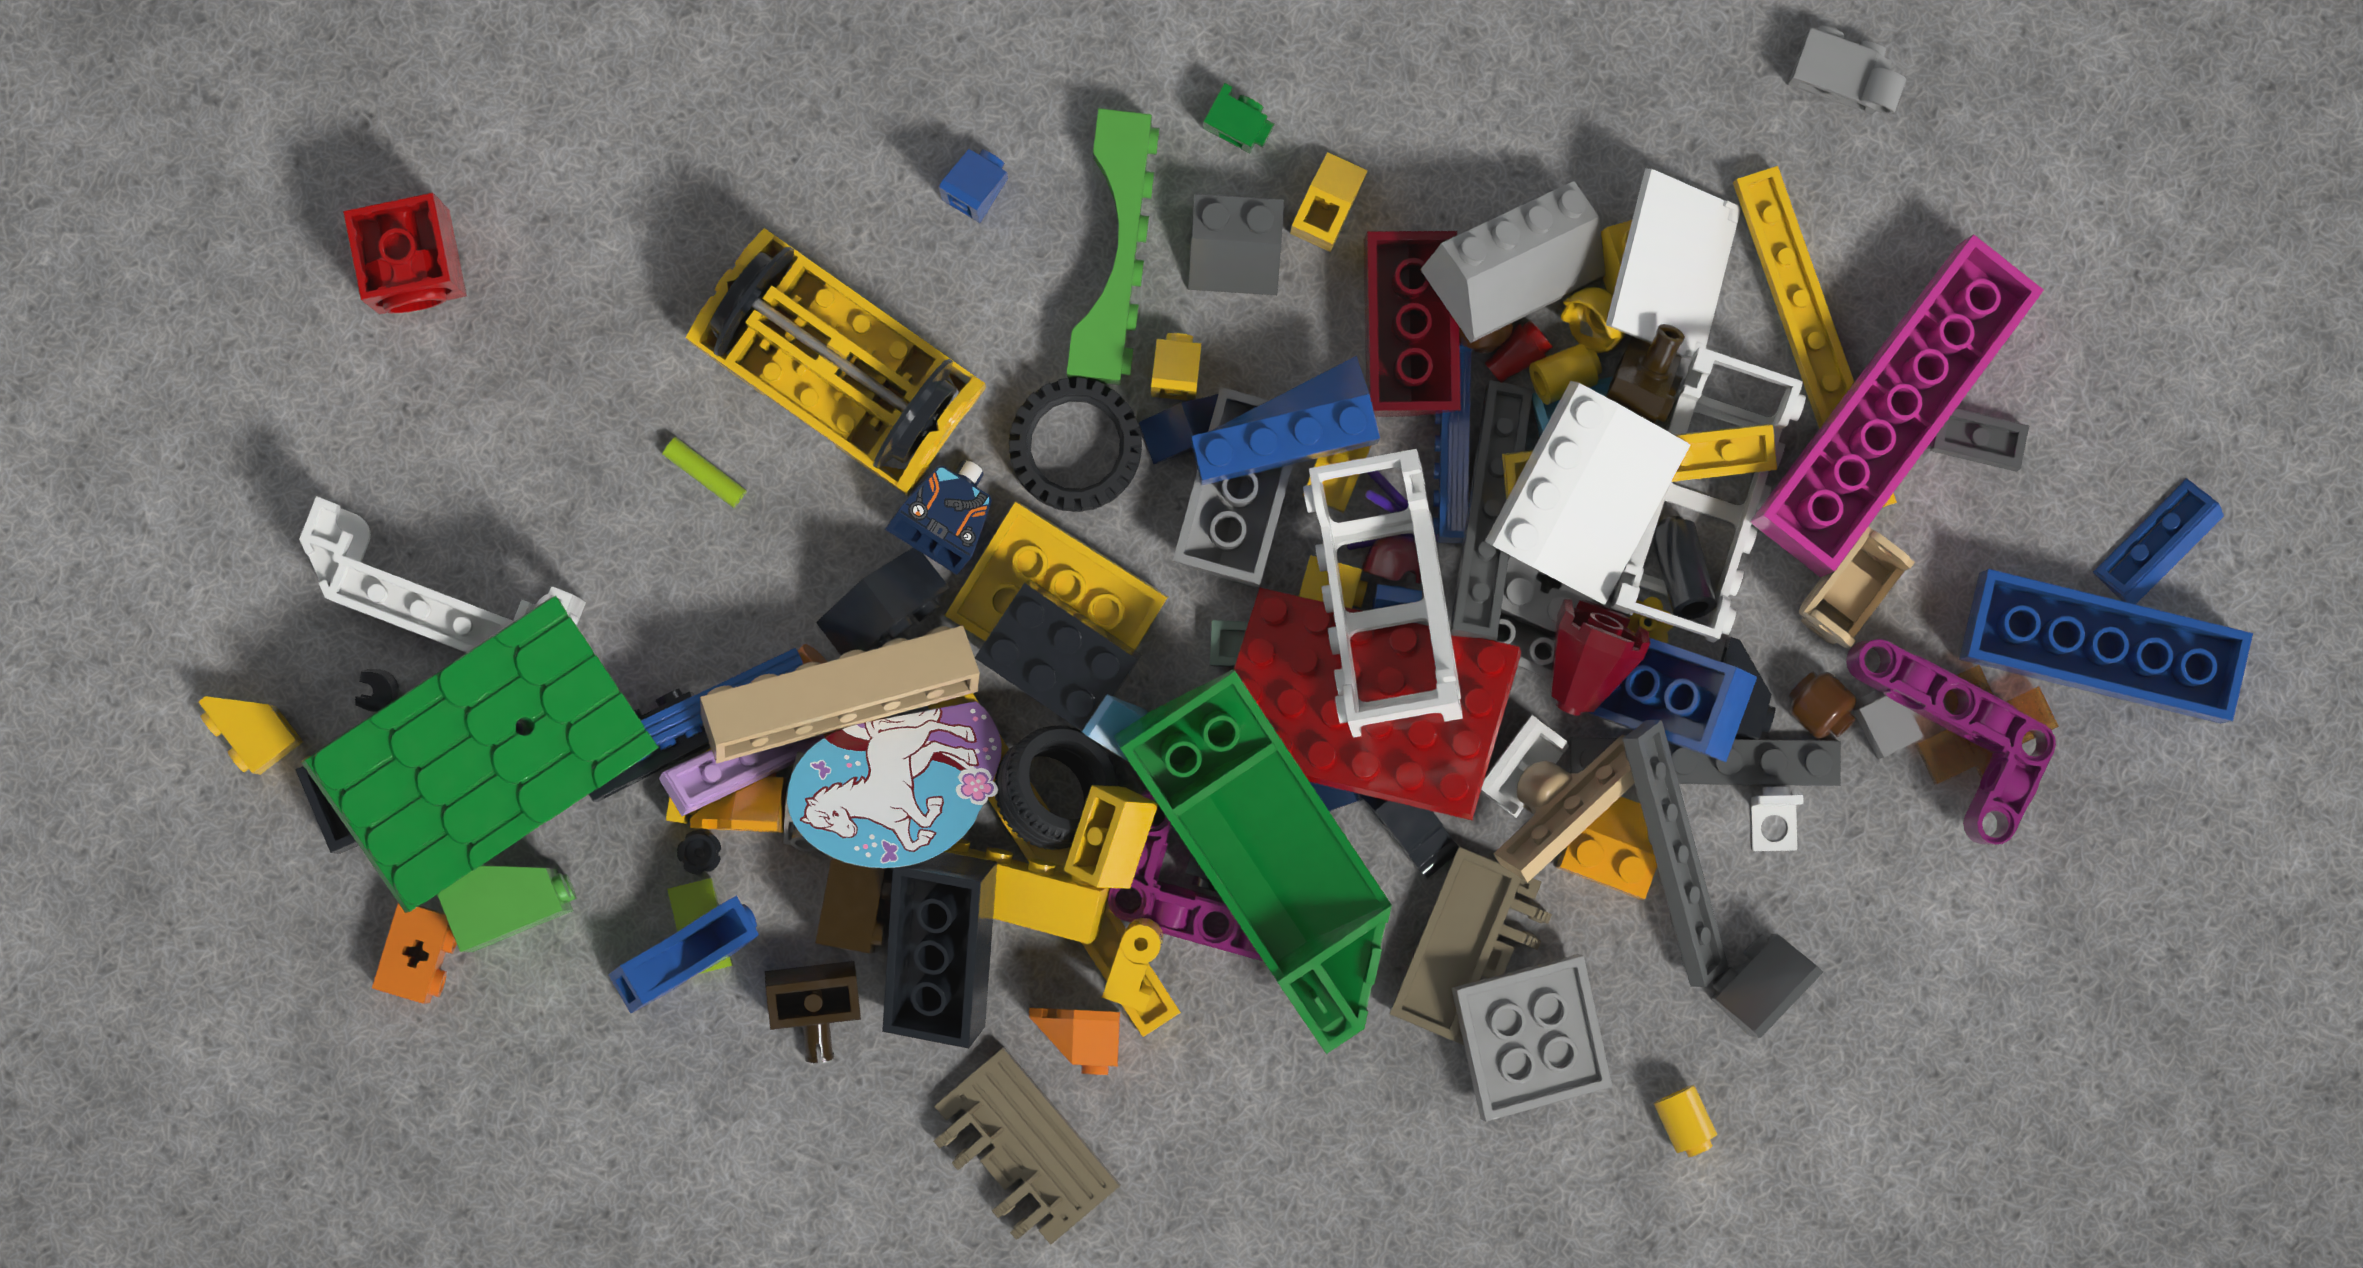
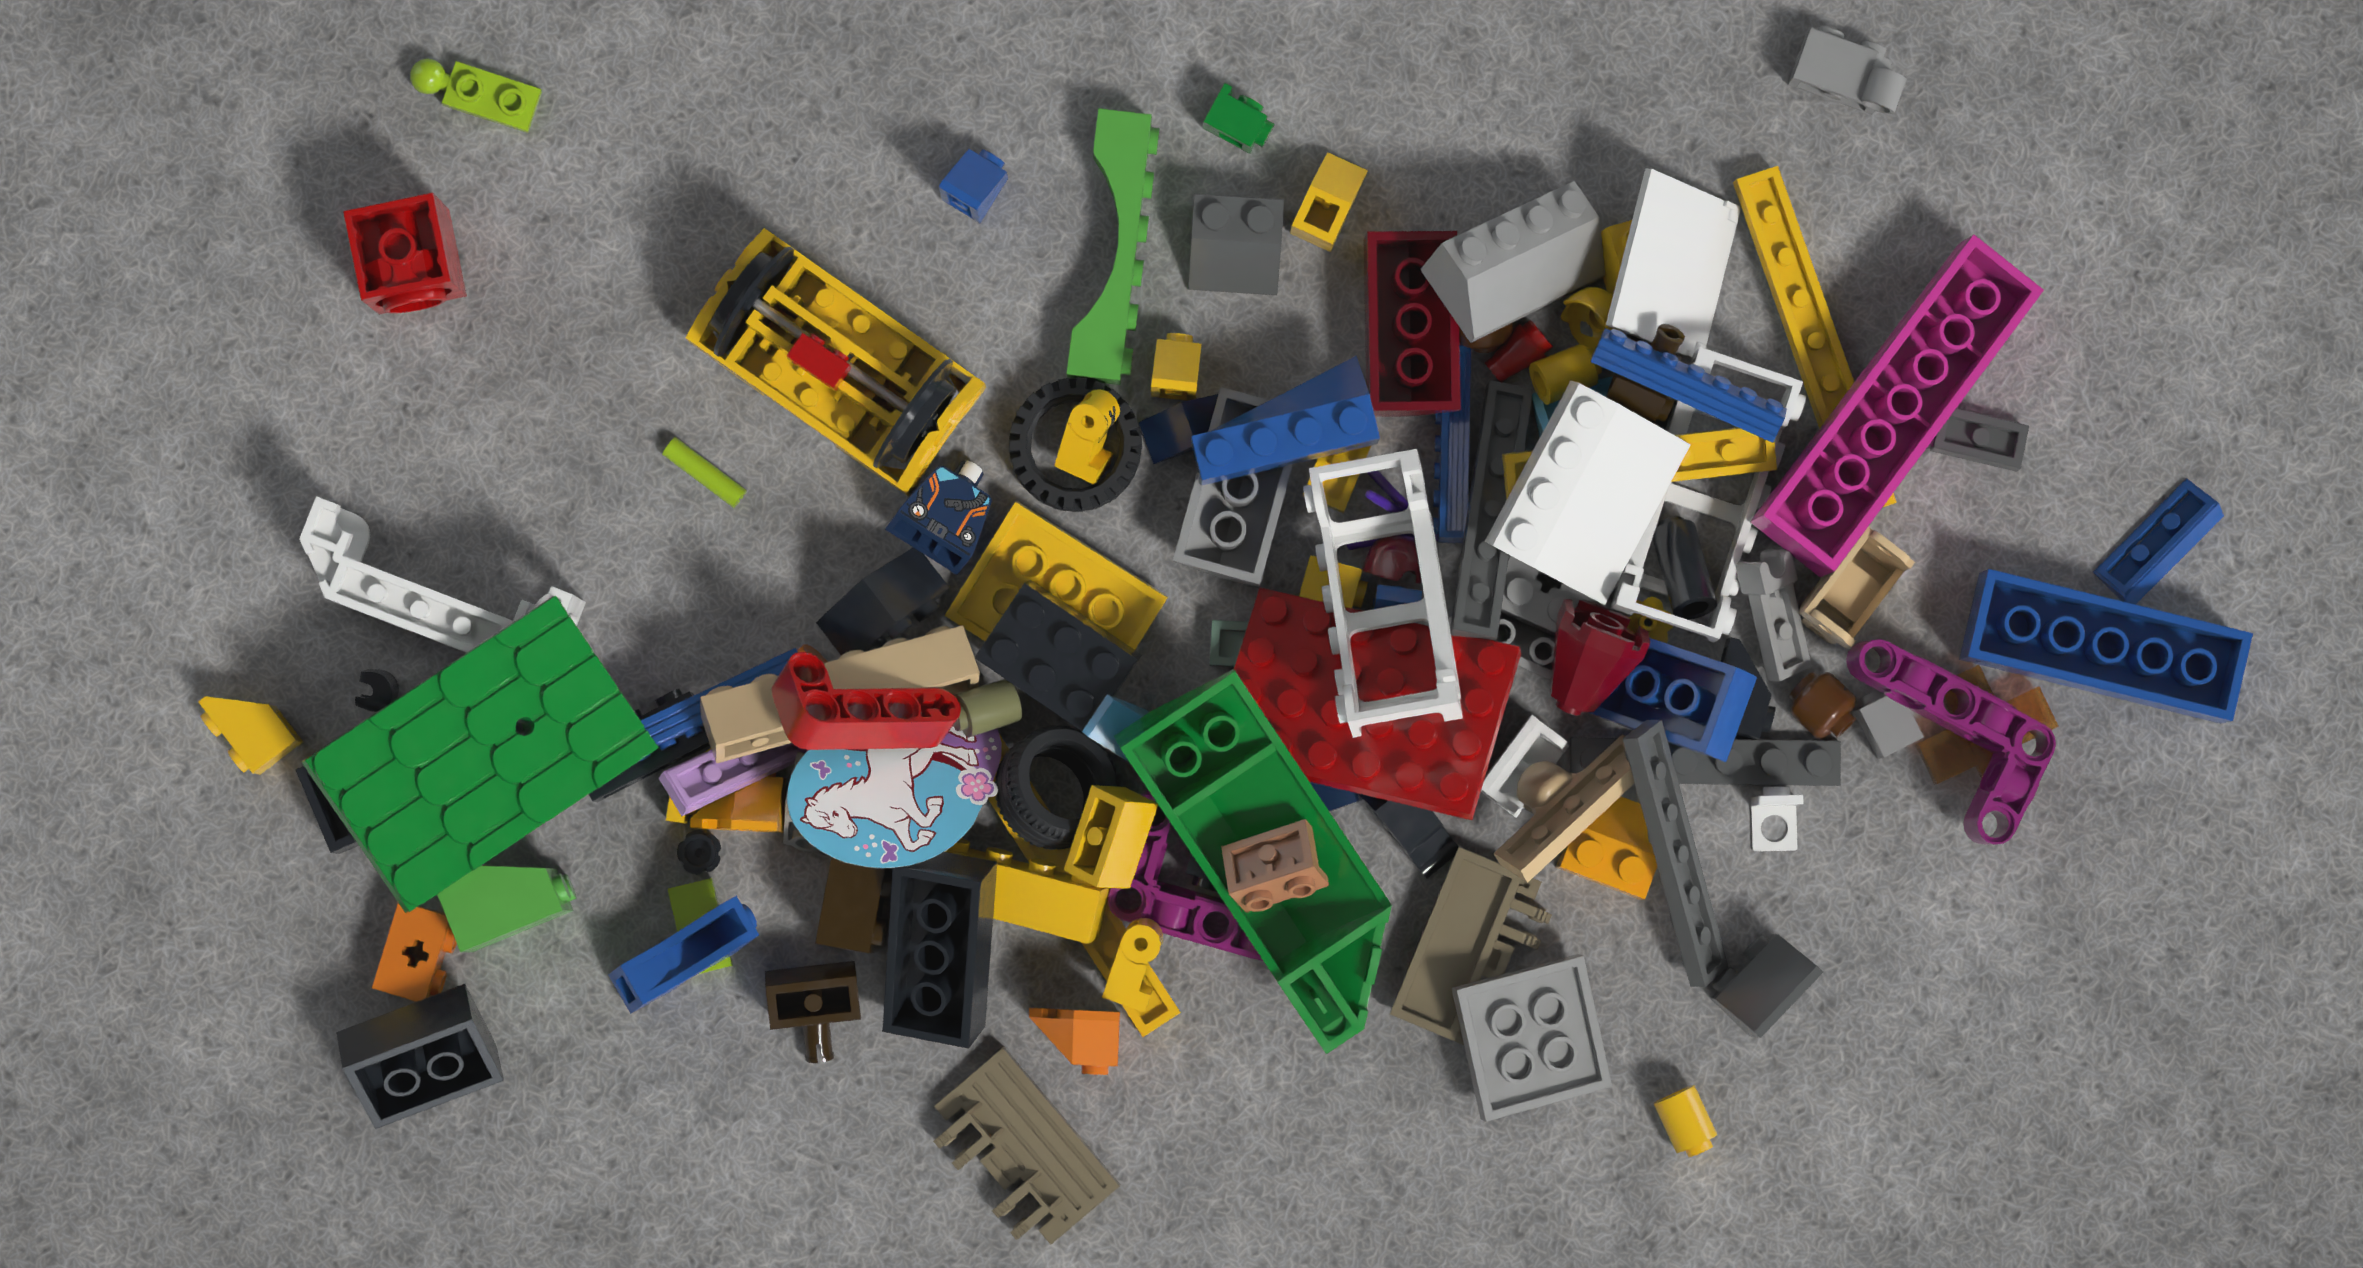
none -> black brick [336,984,504,1129]
none -> lime plate [410,58,542,133]
none -> red beam [771,652,961,750]
none -> red piece [786,333,851,391]
none -> olive brick [953,679,1022,737]
none -> yellow leg [1054,389,1120,484]
none -> nougat bracket [1221,819,1329,912]
none -> blue piece [1591,328,1787,443]
none -> light grey plate [1736,549,1812,681]

